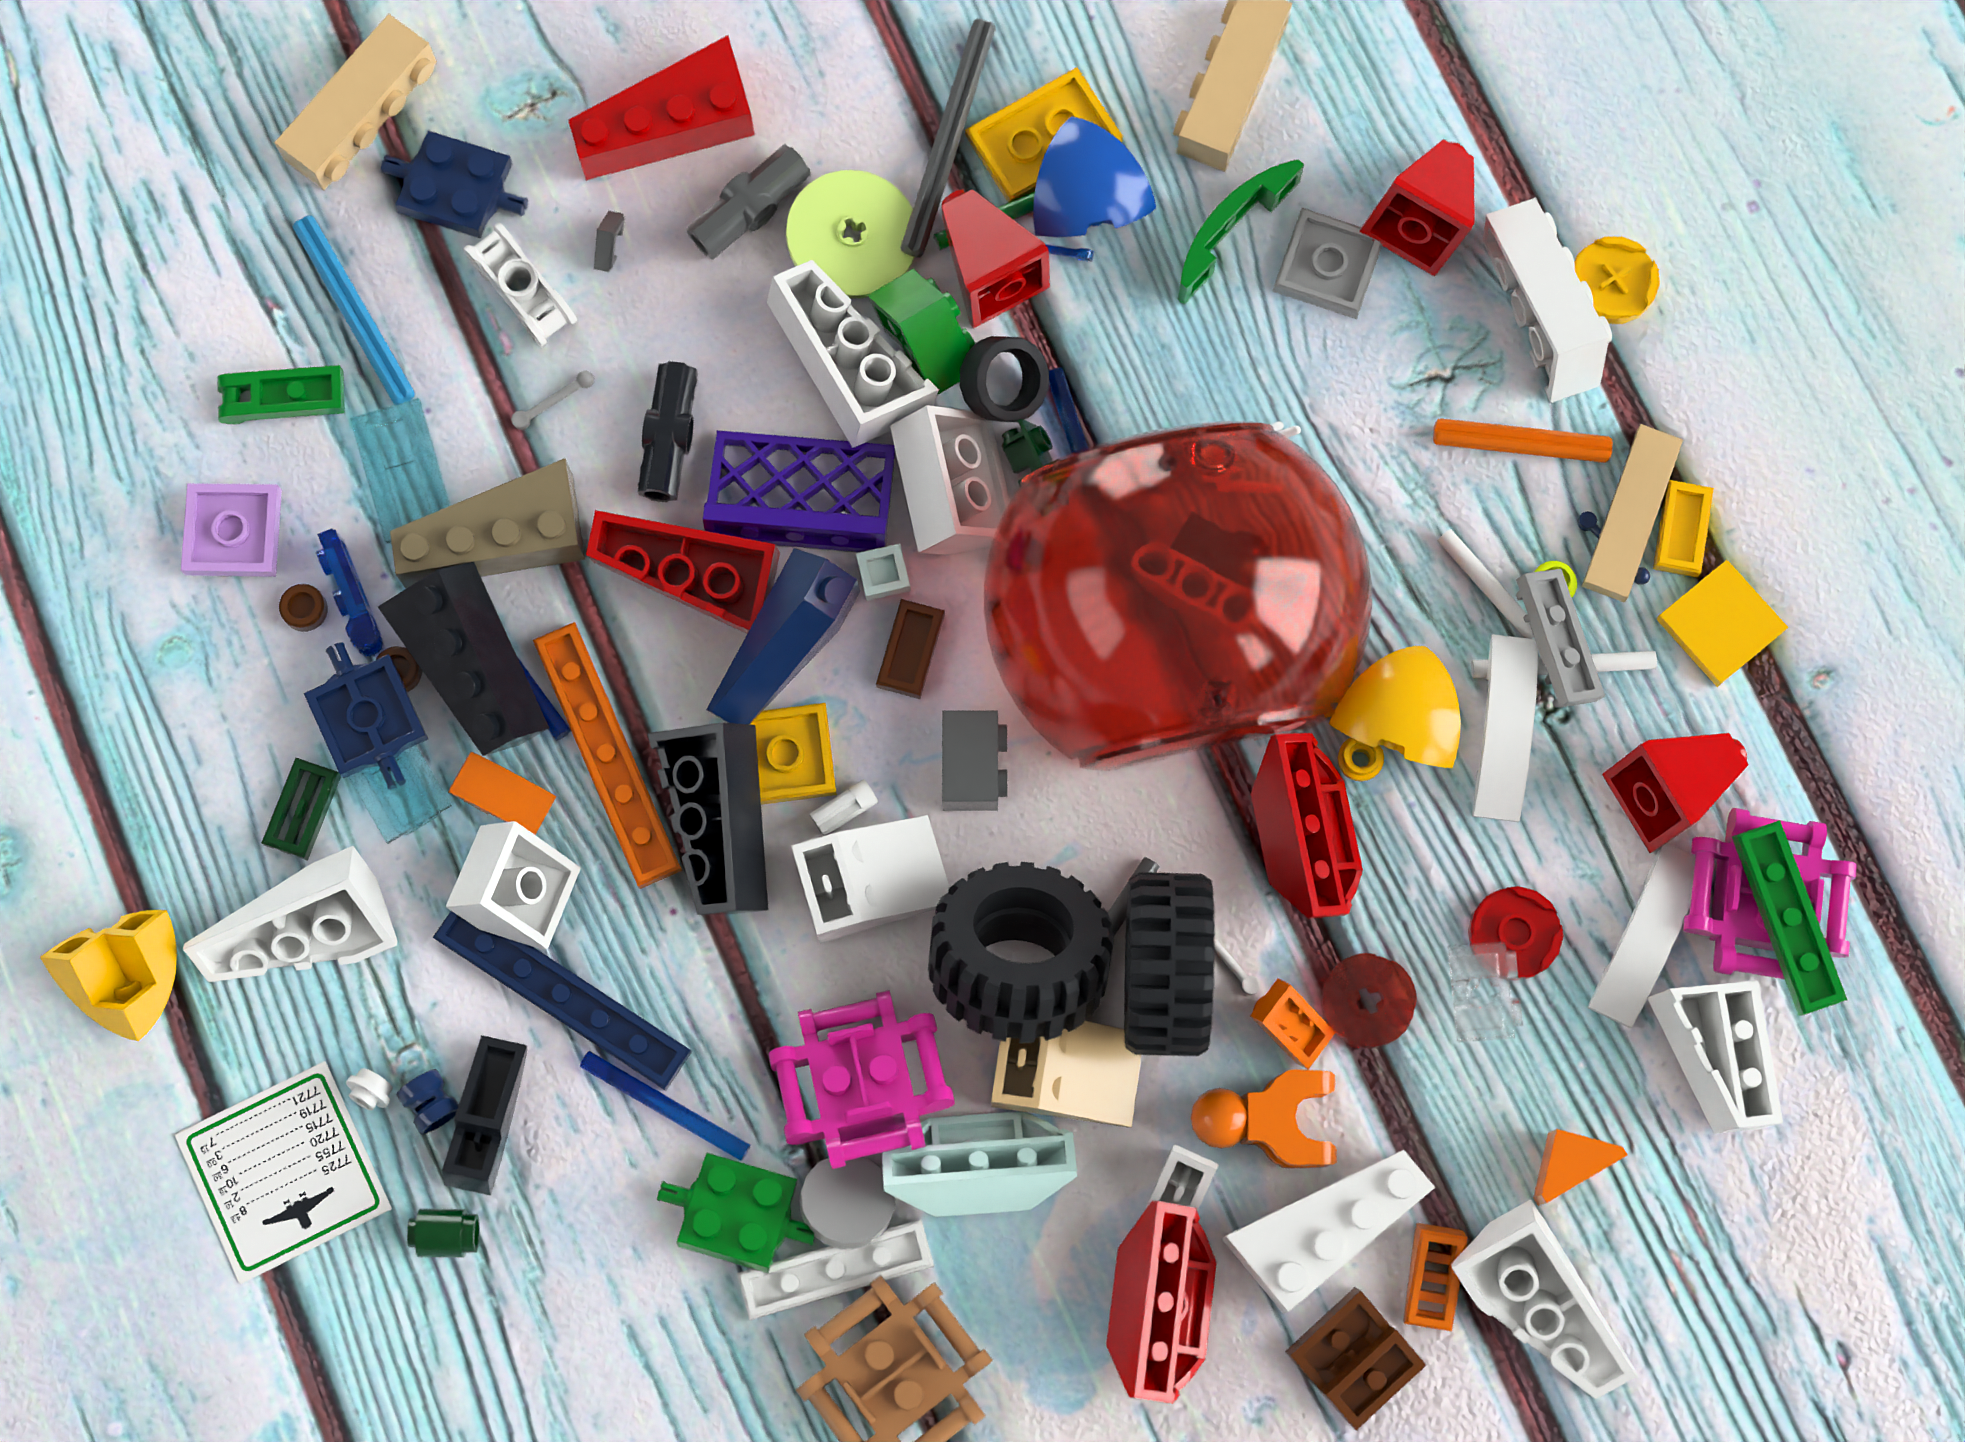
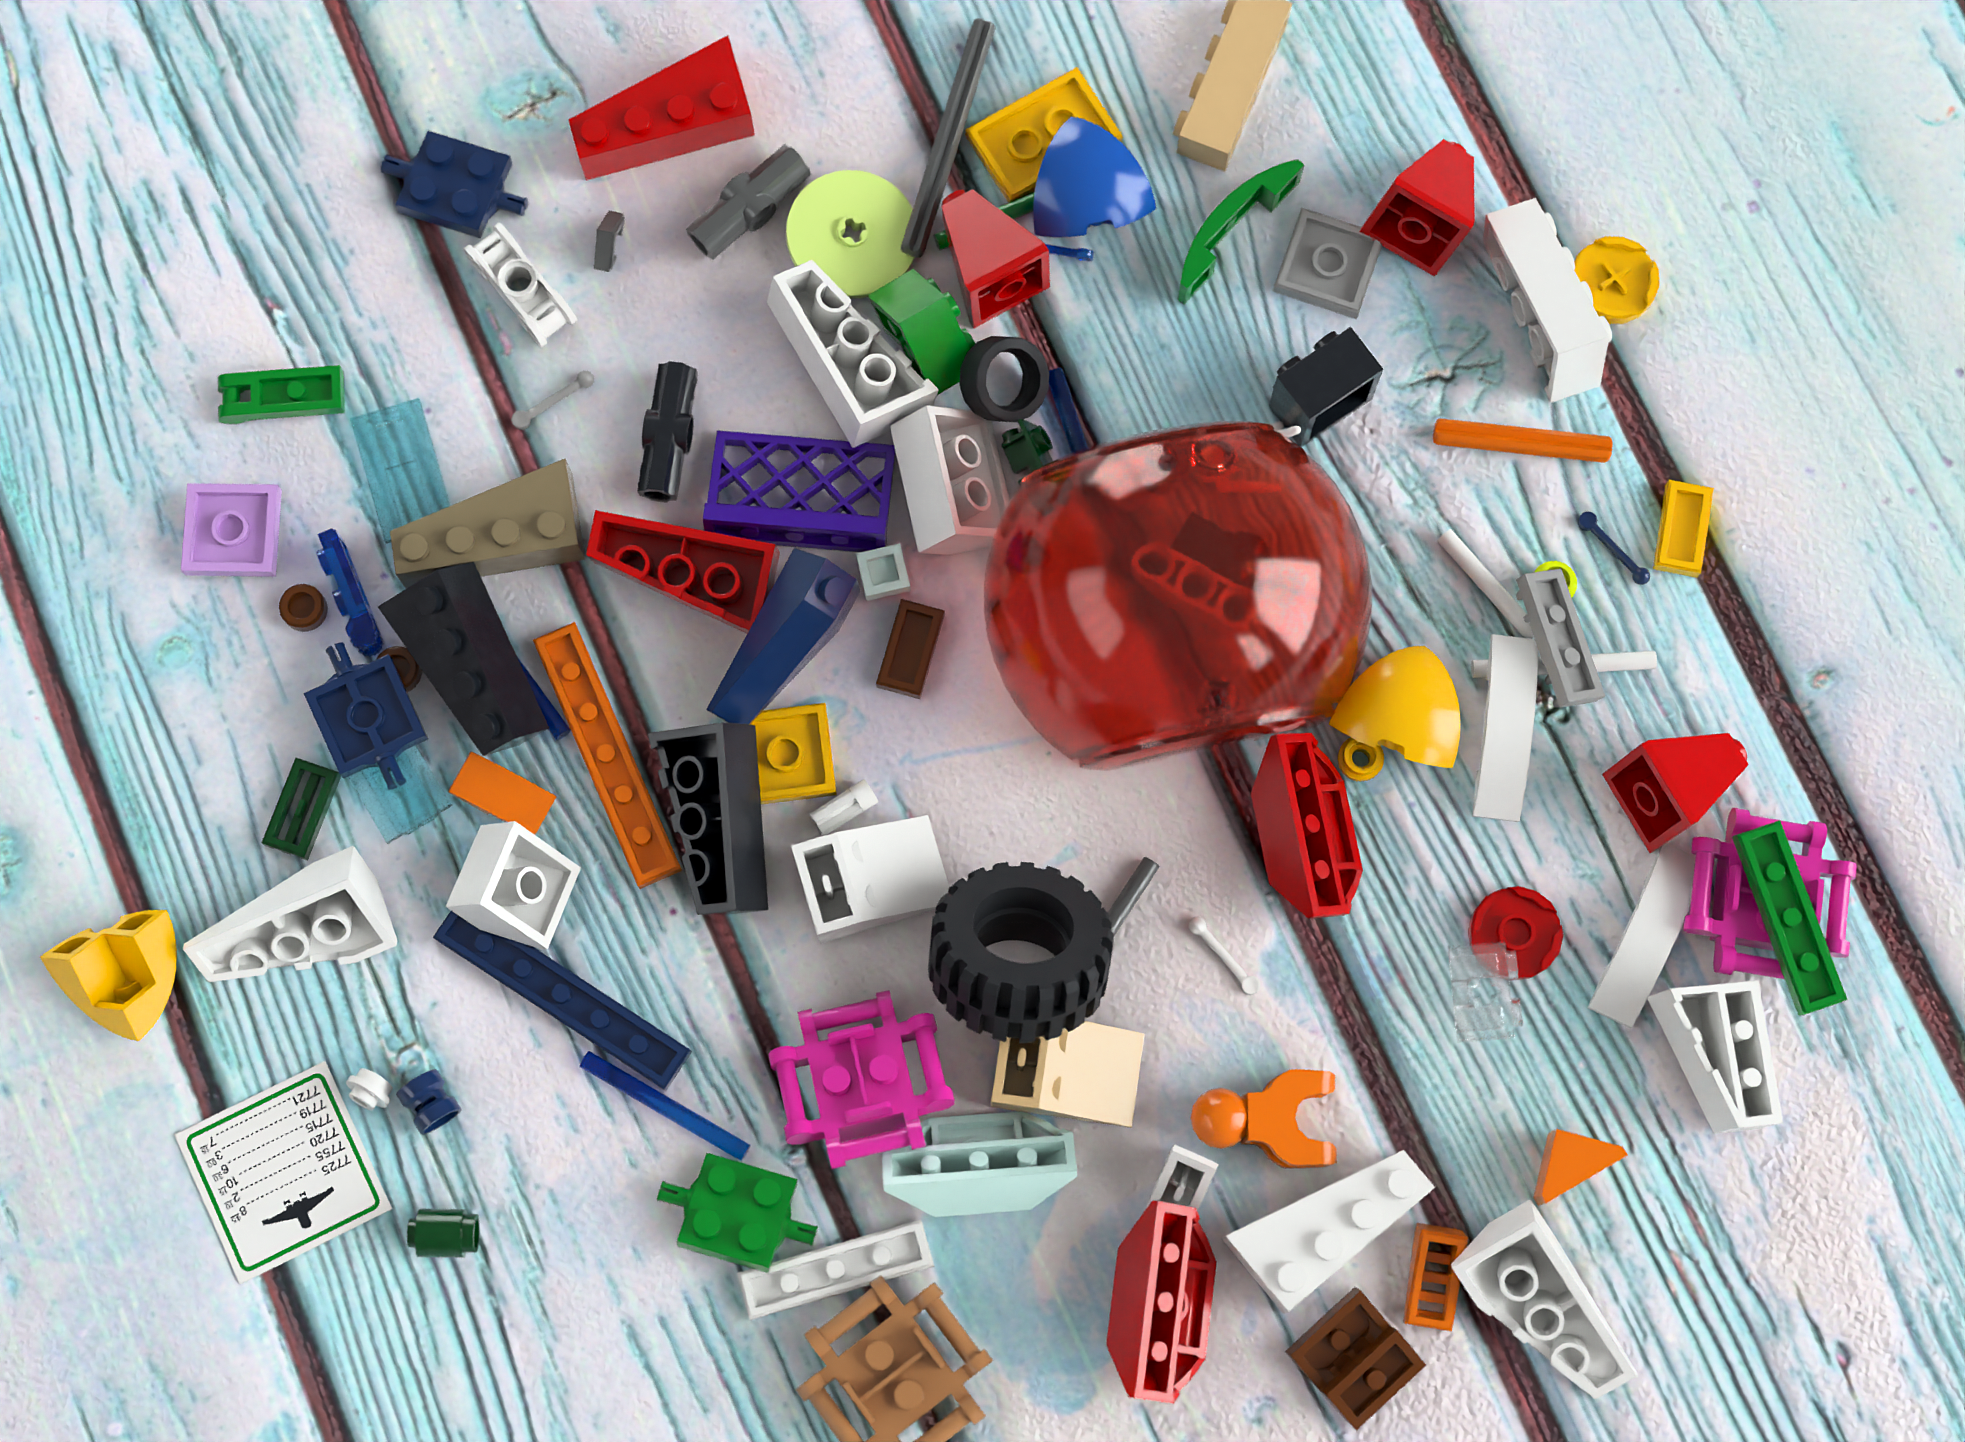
tan brick [274,13,437,190] -> none
dark azure axle [293,215,415,406] -> none
black slope [442,1035,528,1196] -> none
light grey tile [799,1157,896,1249] -> none
dark grey brick [942,710,1007,811] -> none
black tyre [1124,872,1215,1056] -> none
orange tile [1250,978,1336,1070] -> none
clear red plate [1321,953,1417,1049] -> none
tan tile [1581,424,1683,603] -> none
yellow tile [1656,560,1789,687] -> none
none -> black piece [1269,327,1383,448]

